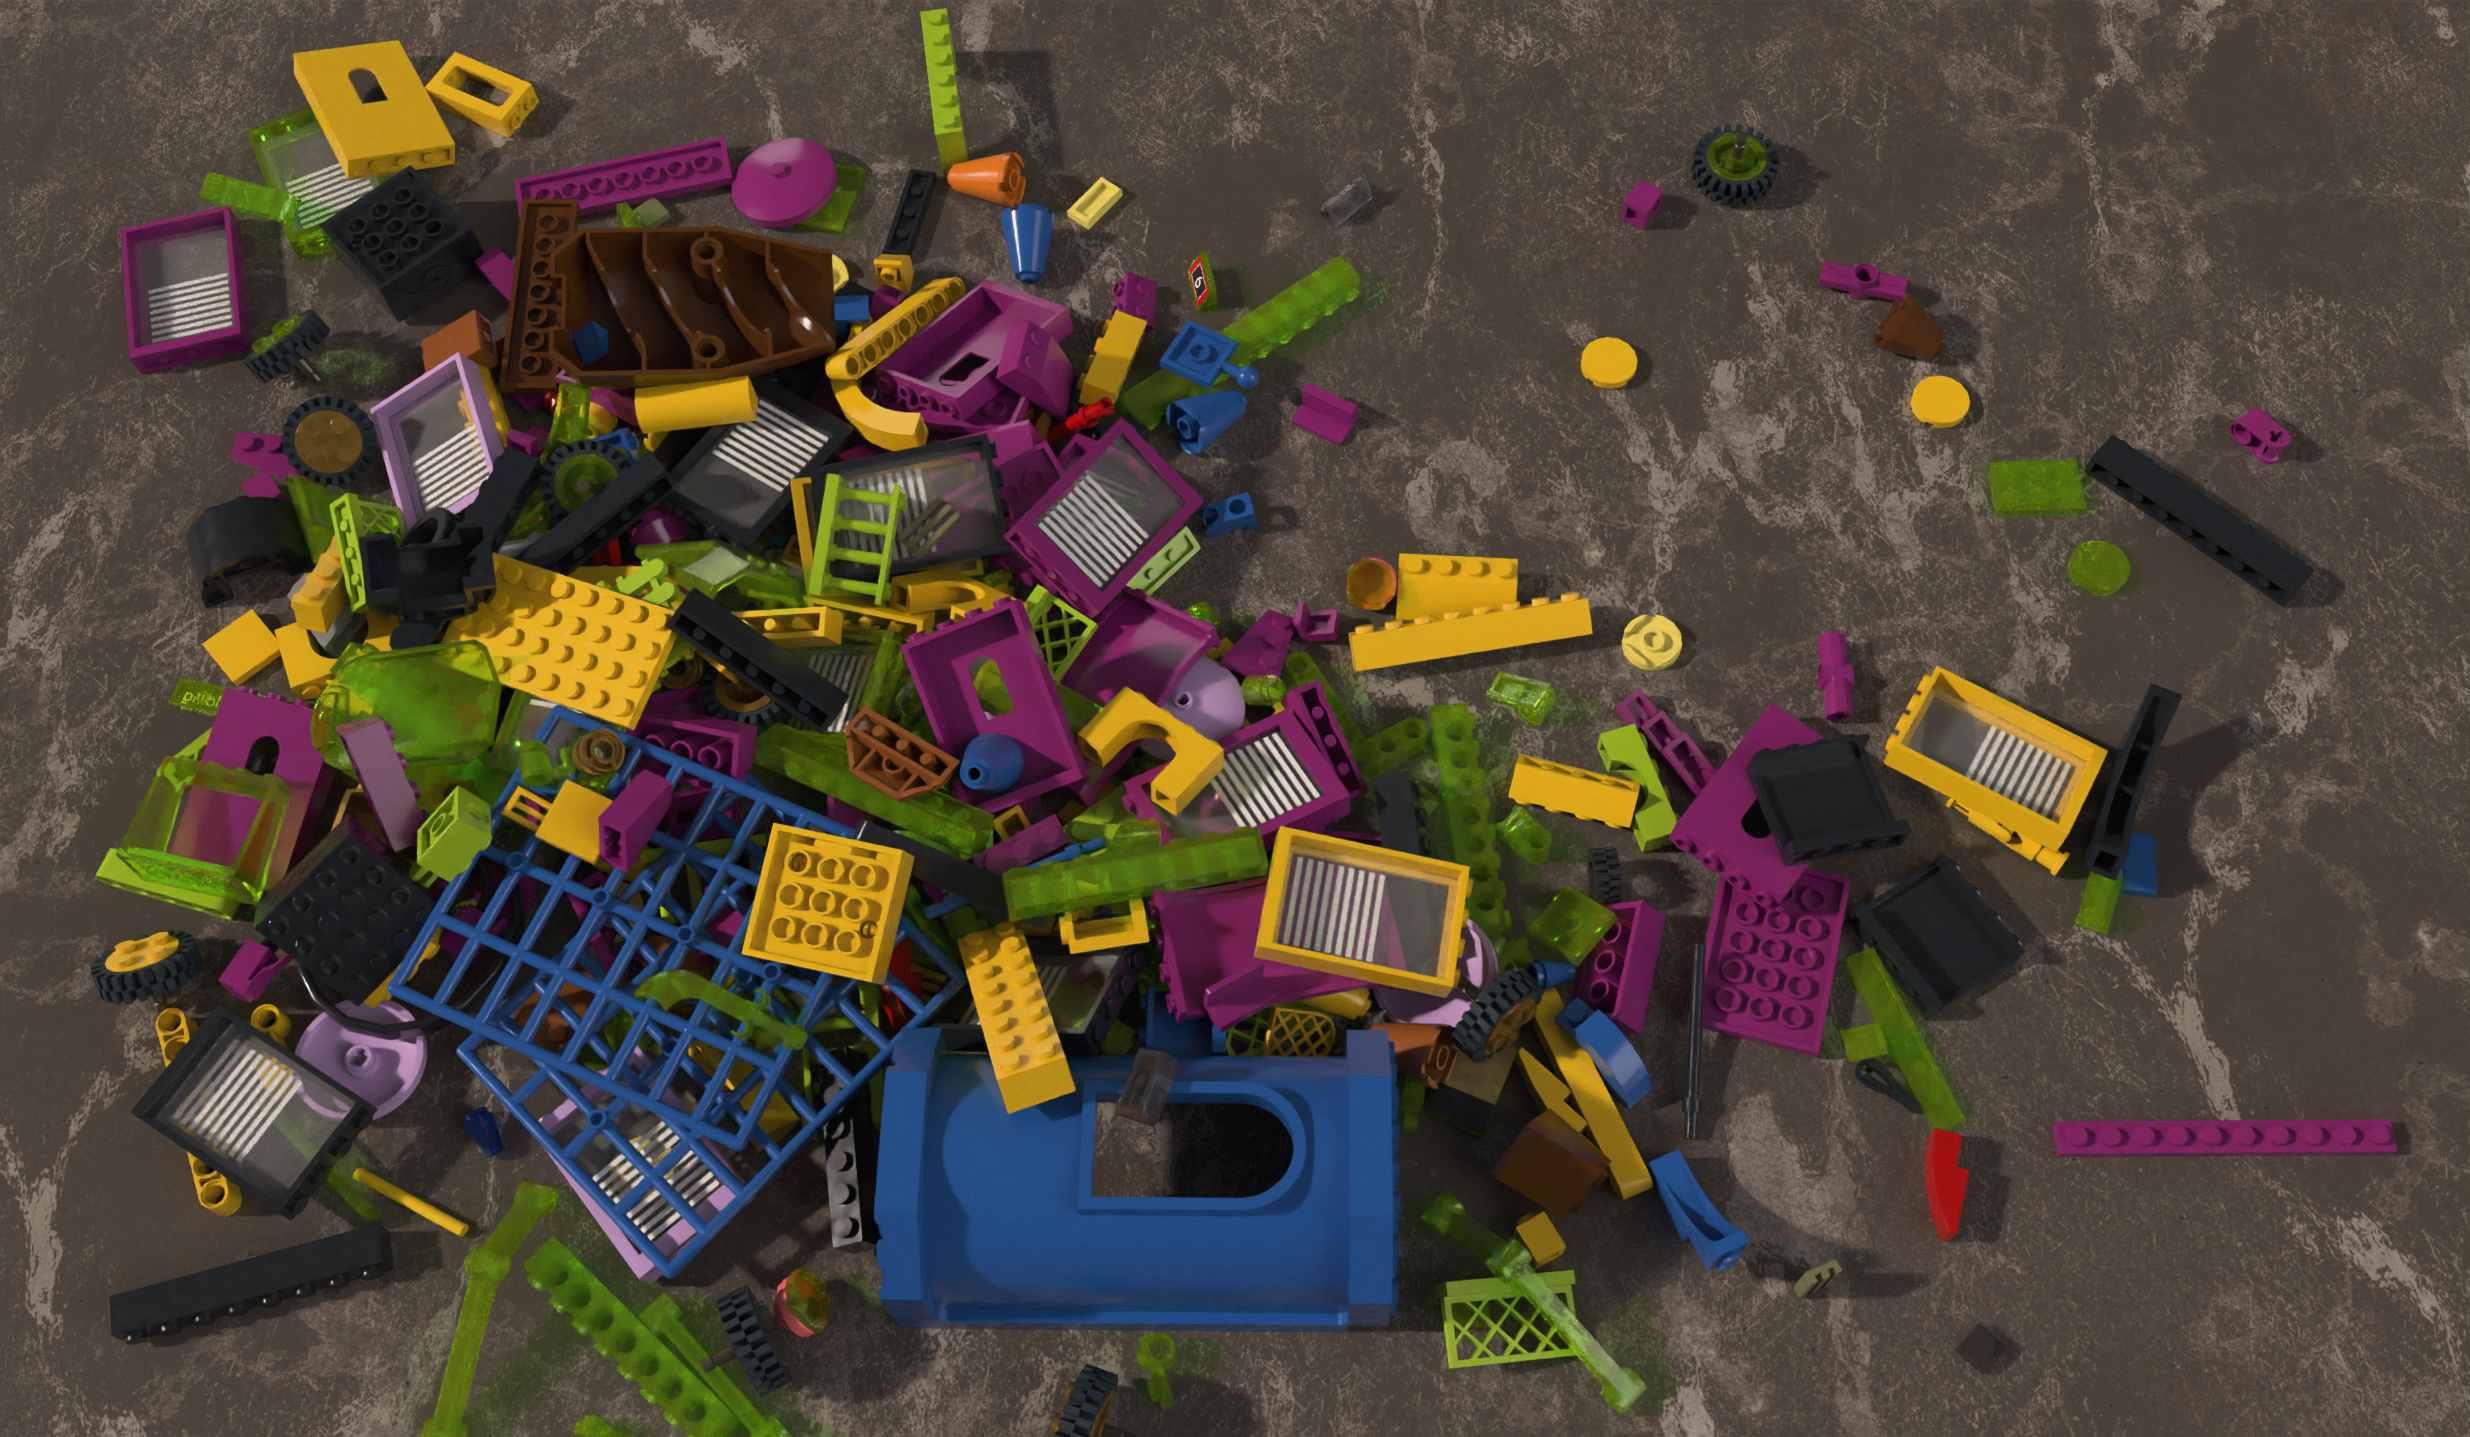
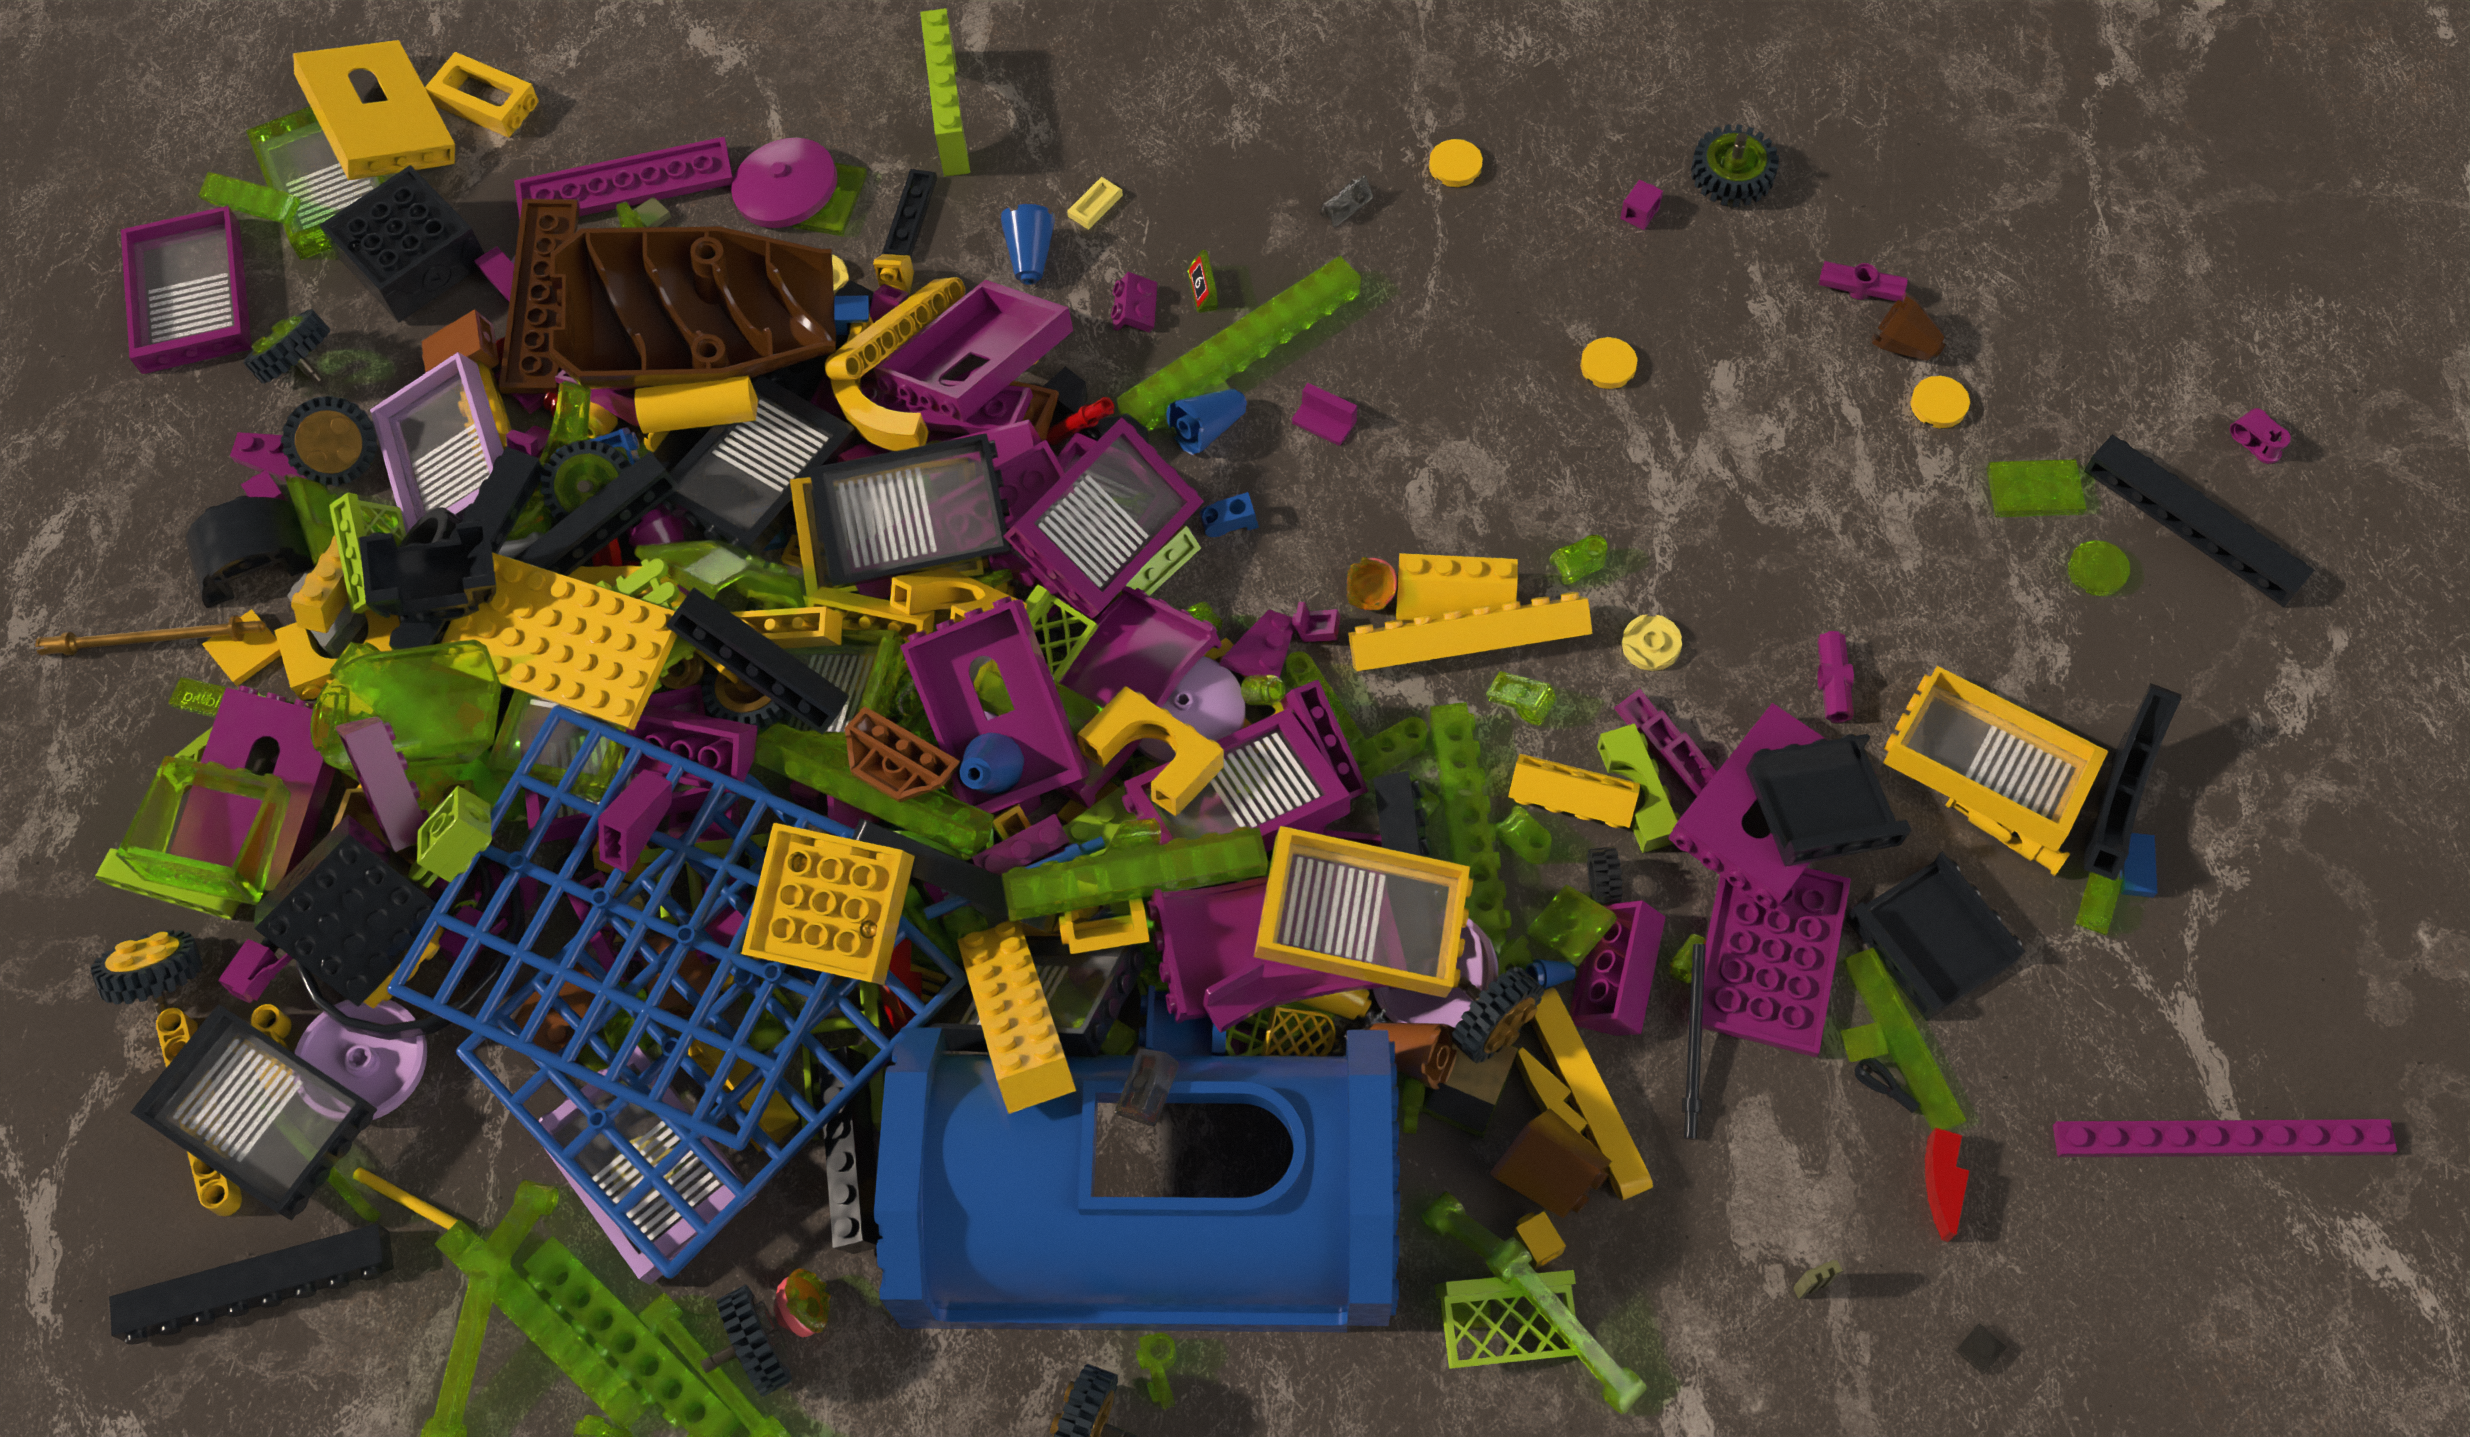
clear blue cone [463,1107,505,1158] -> none
yellow tile [501,786,552,833] -> none
clear neon green piece [518,740,576,788] -> none
yellow tile [535,779,613,865] -> none
pearl gold wheel [572,728,625,777] -> none
blue slope [574,321,608,365] -> none
clear neon green sword [634,970,808,1050] -> none
lime fence [808,473,907,607] -> none
olive tile [897,495,962,560] -> none
orange cone [947,152,1025,207] -> none
magenta slope [996,320,1076,421] -> none
yellow brick [1077,310,1147,405] -> none
blue plate [1160,320,1259,390] -> none
blue arch [1554,997,1652,1110] -> none
blue arch [1647,1149,1749,1273] -> none
none -> pearl gold bar [35,615,267,656]
none -> clear neon green brick [435,1219,651,1430]
none -> magenta tile [789,780,827,811]
none -> yellow tile [1429,139,1483,187]
none -> clear neon green piece [1549,534,1608,585]
none -> clear neon green cone [1670,934,1706,983]

